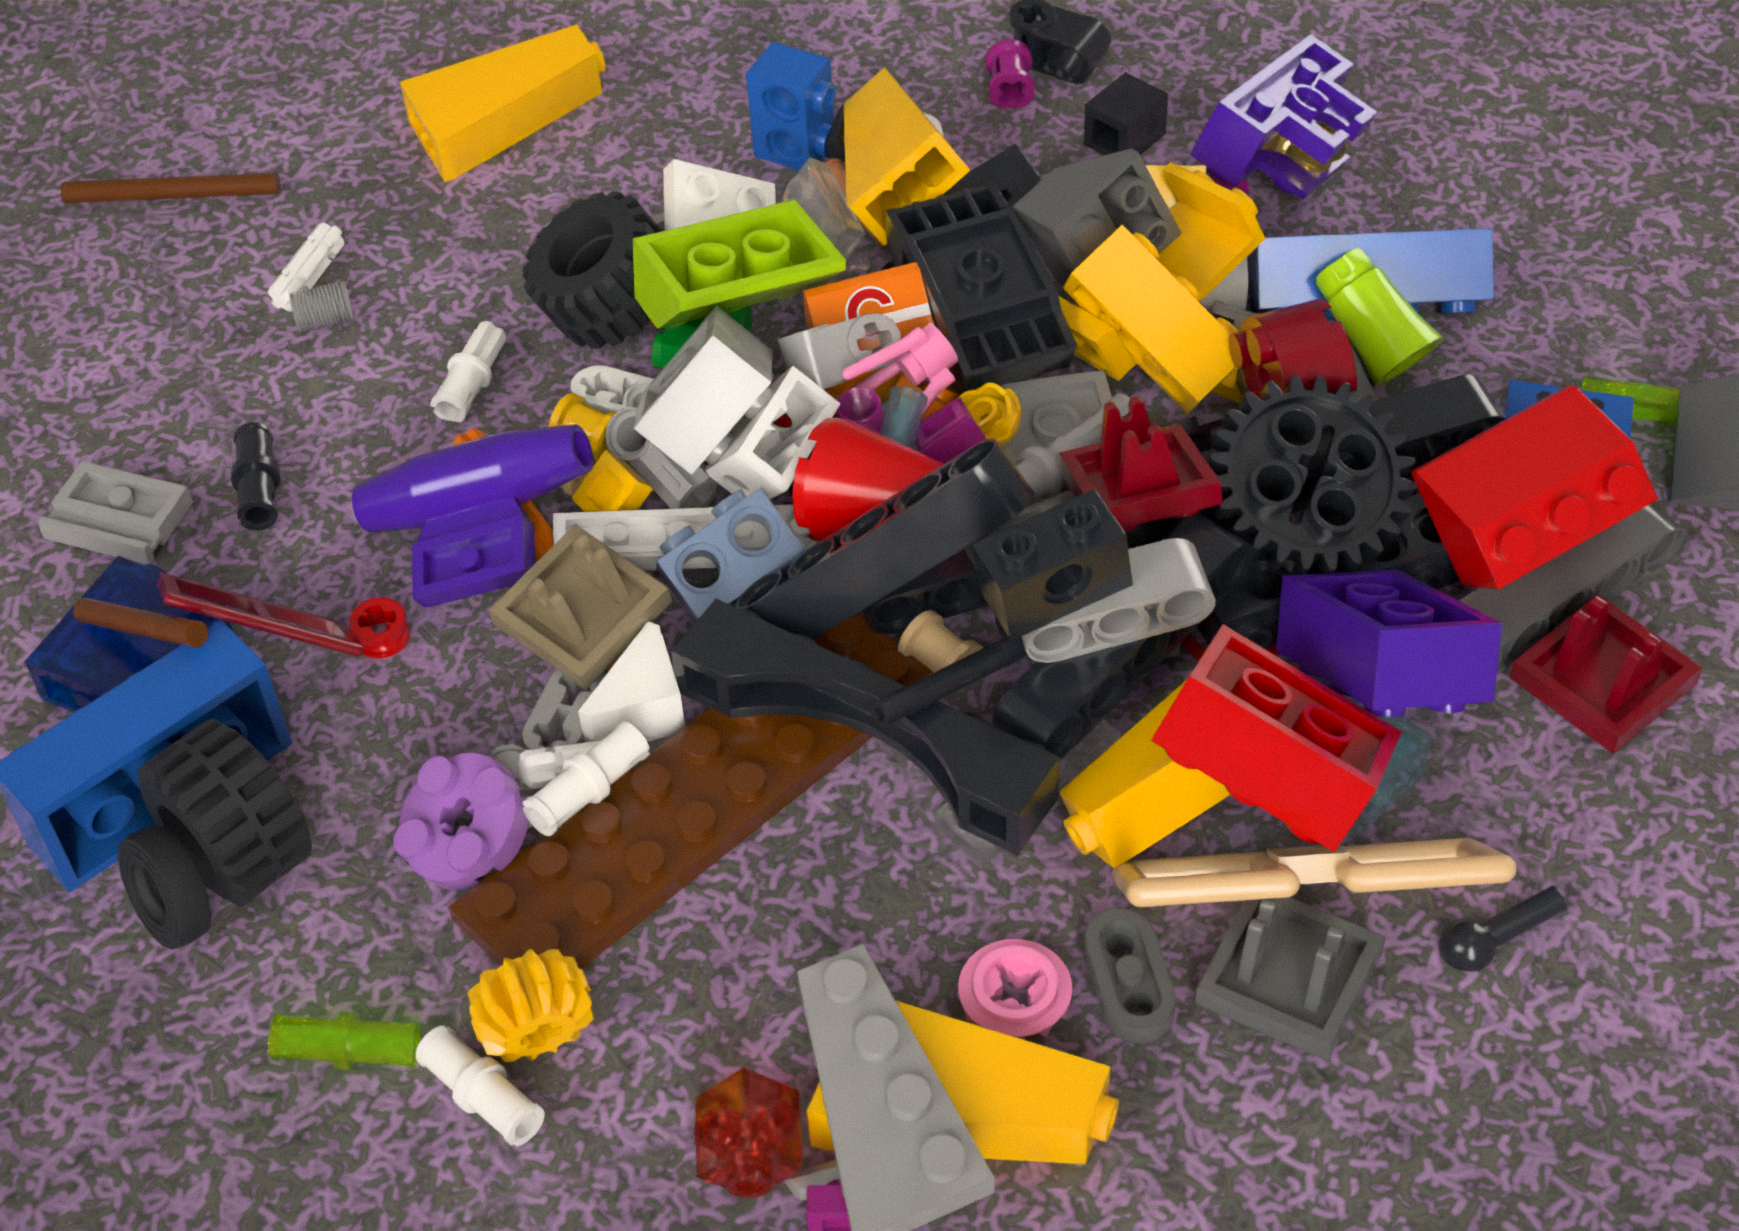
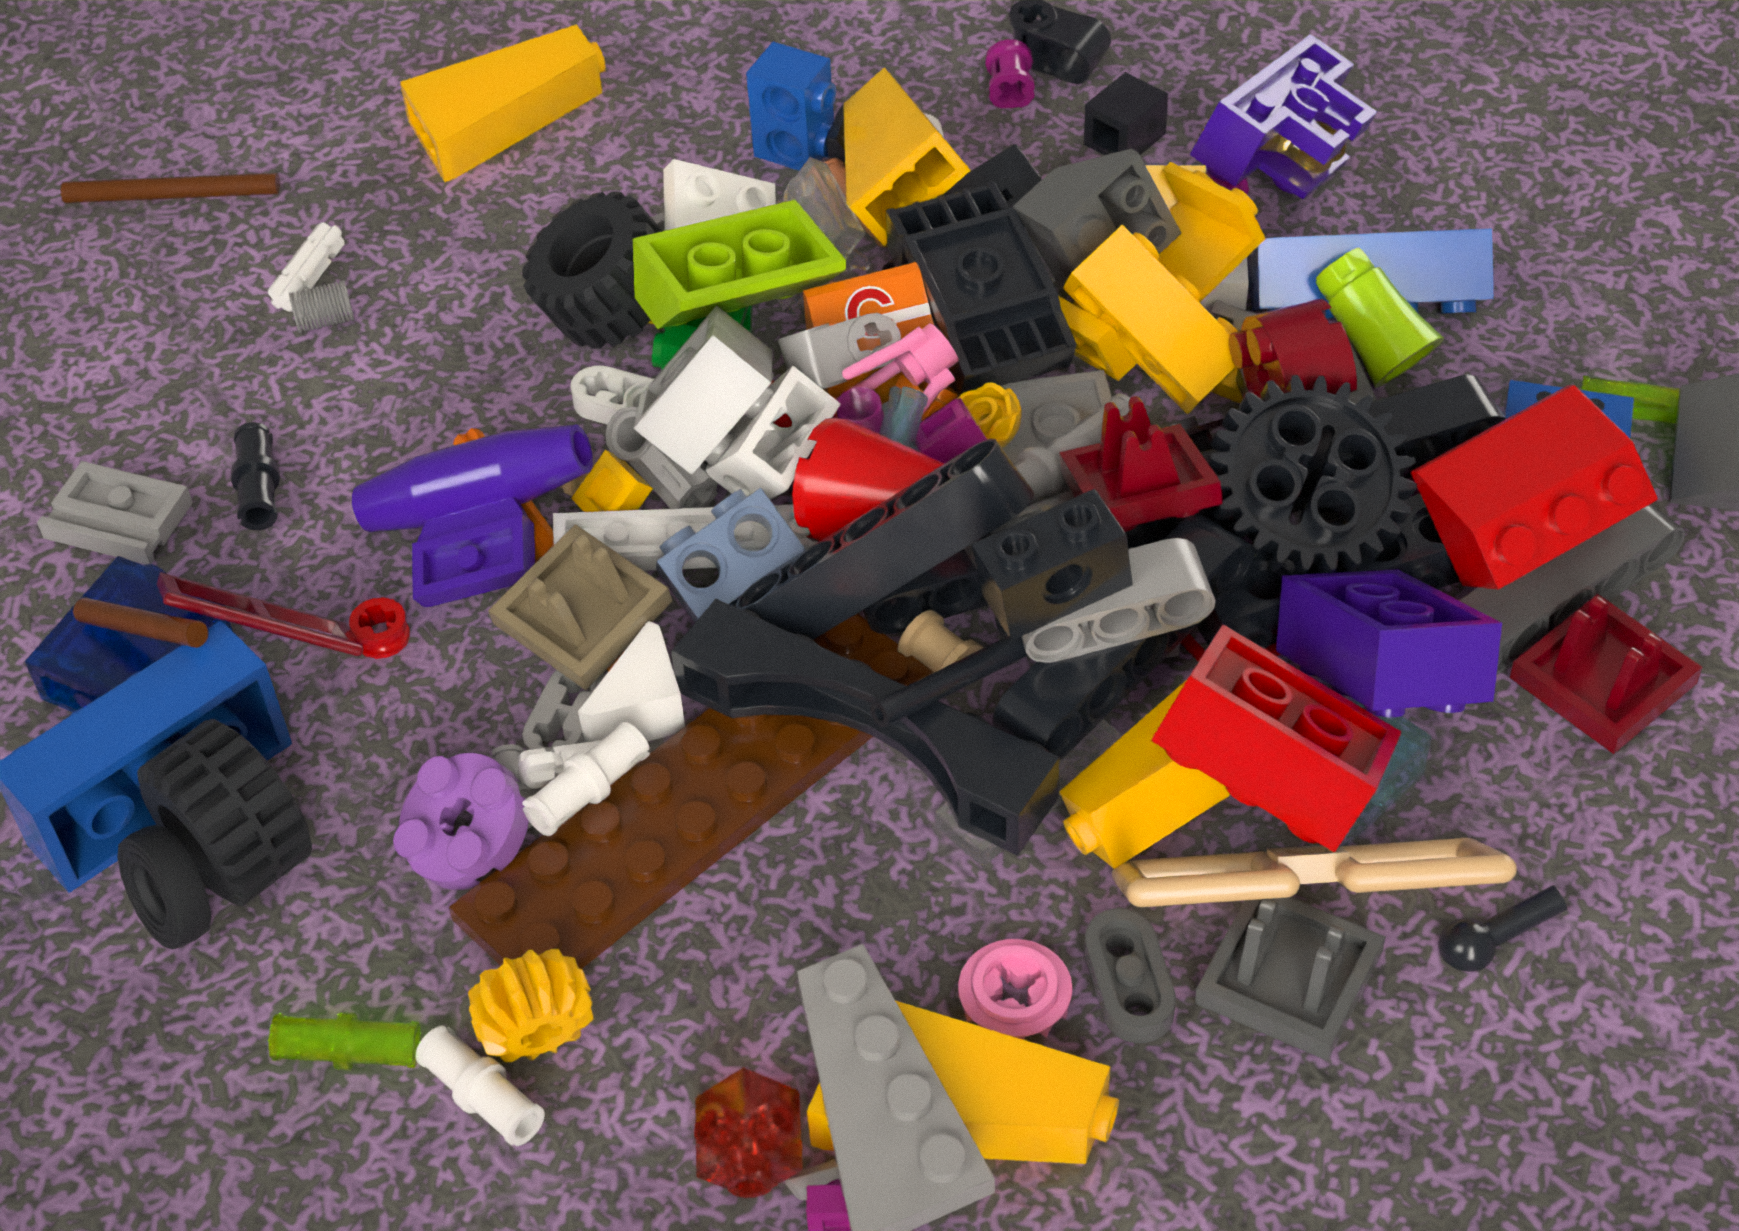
white axle [430,321,506,423] -> none
yellow bush [549,392,616,461] -> none

